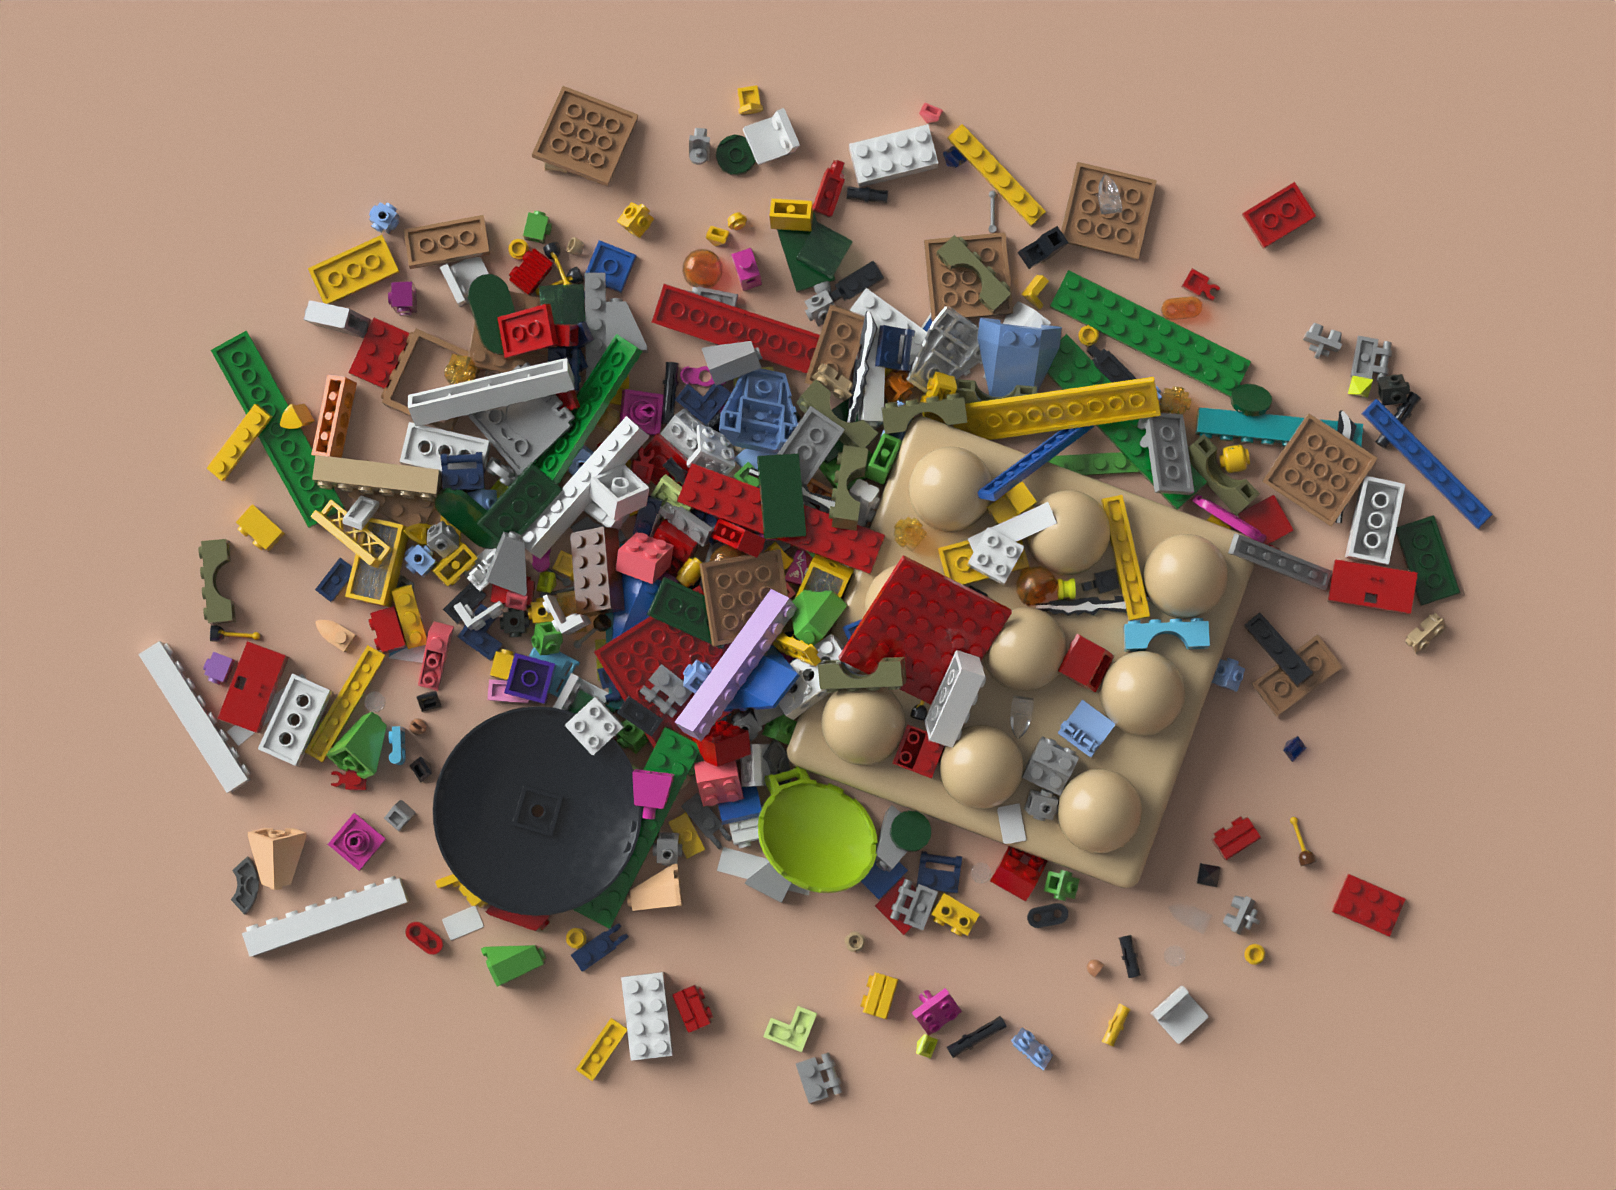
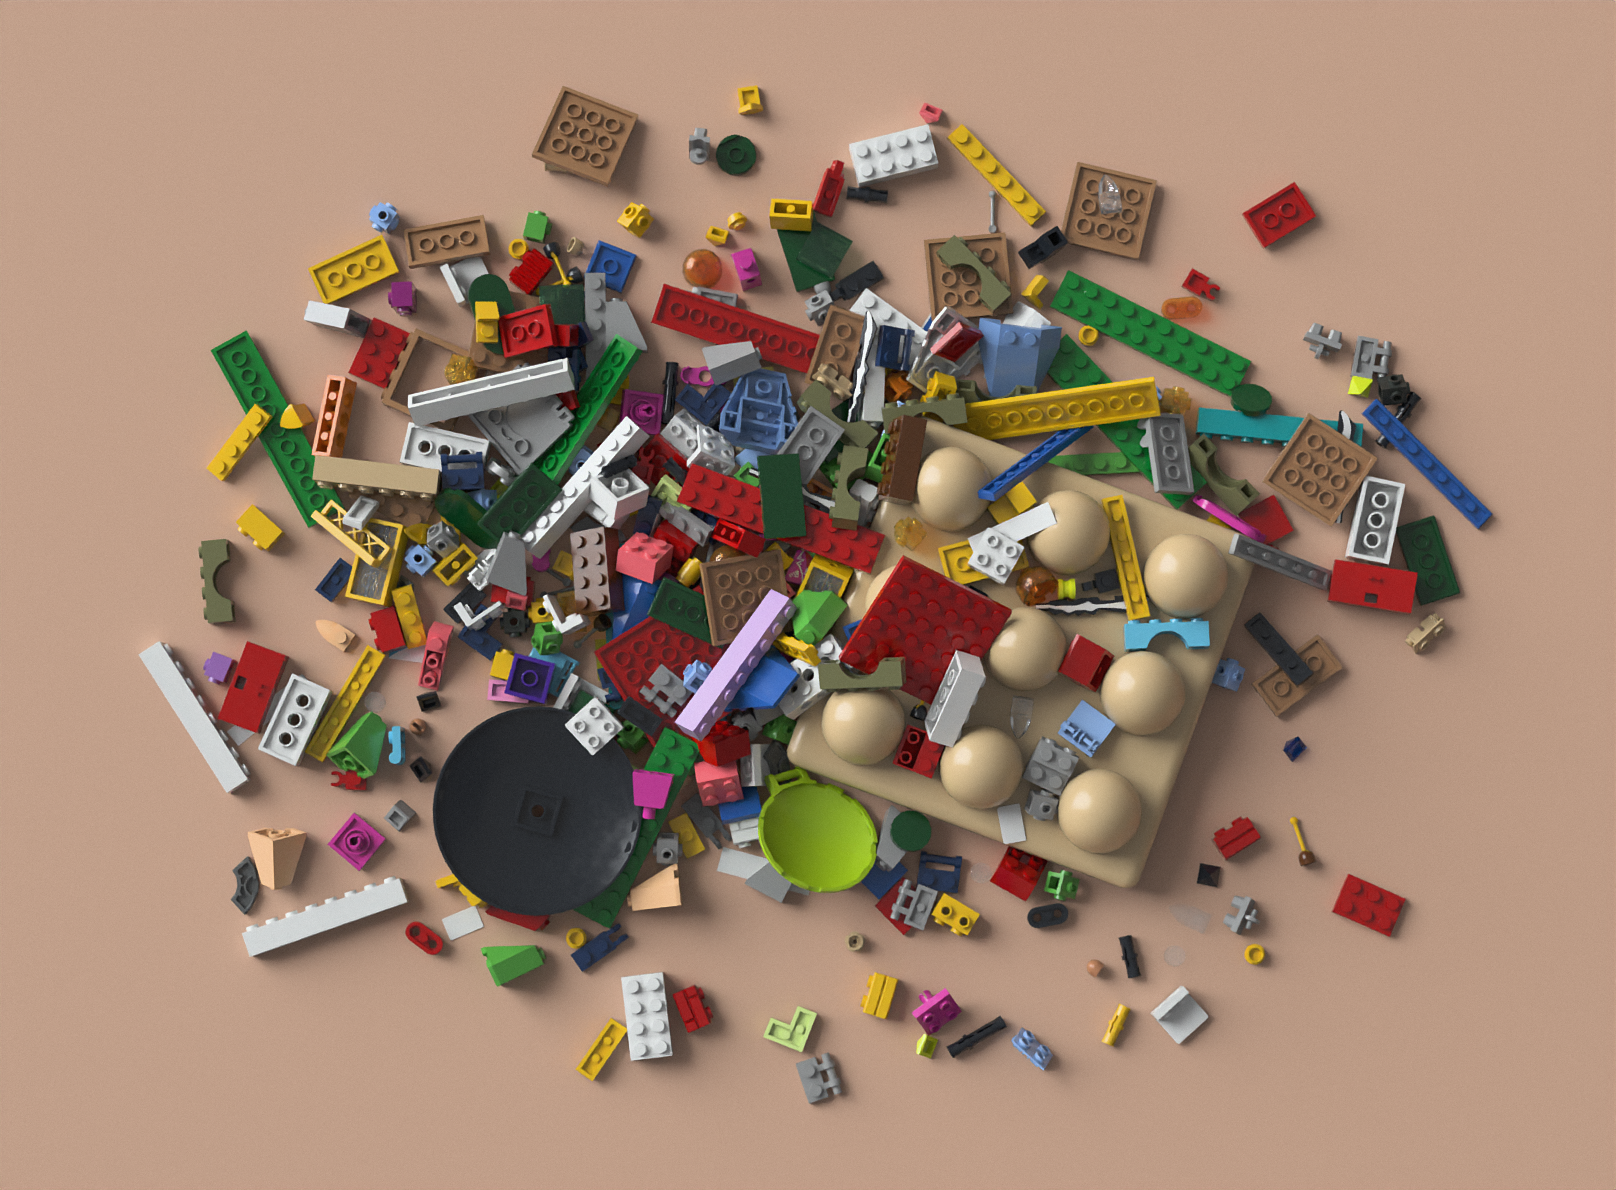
hinge [210,625,260,642] -> none
neon yellow slope [536,571,557,593] -> none
white bracket [743,108,800,165] -> none
clear blue slope [943,146,967,168] -> none
black hinge [1087,344,1137,383] -> none
yellow head [1219,445,1250,473] -> none
none -> yellow slope [475,302,499,343]
none -> black axle [601,455,638,478]
none -> reddish brown brick [877,415,927,505]
none -> red tile [930,322,984,362]

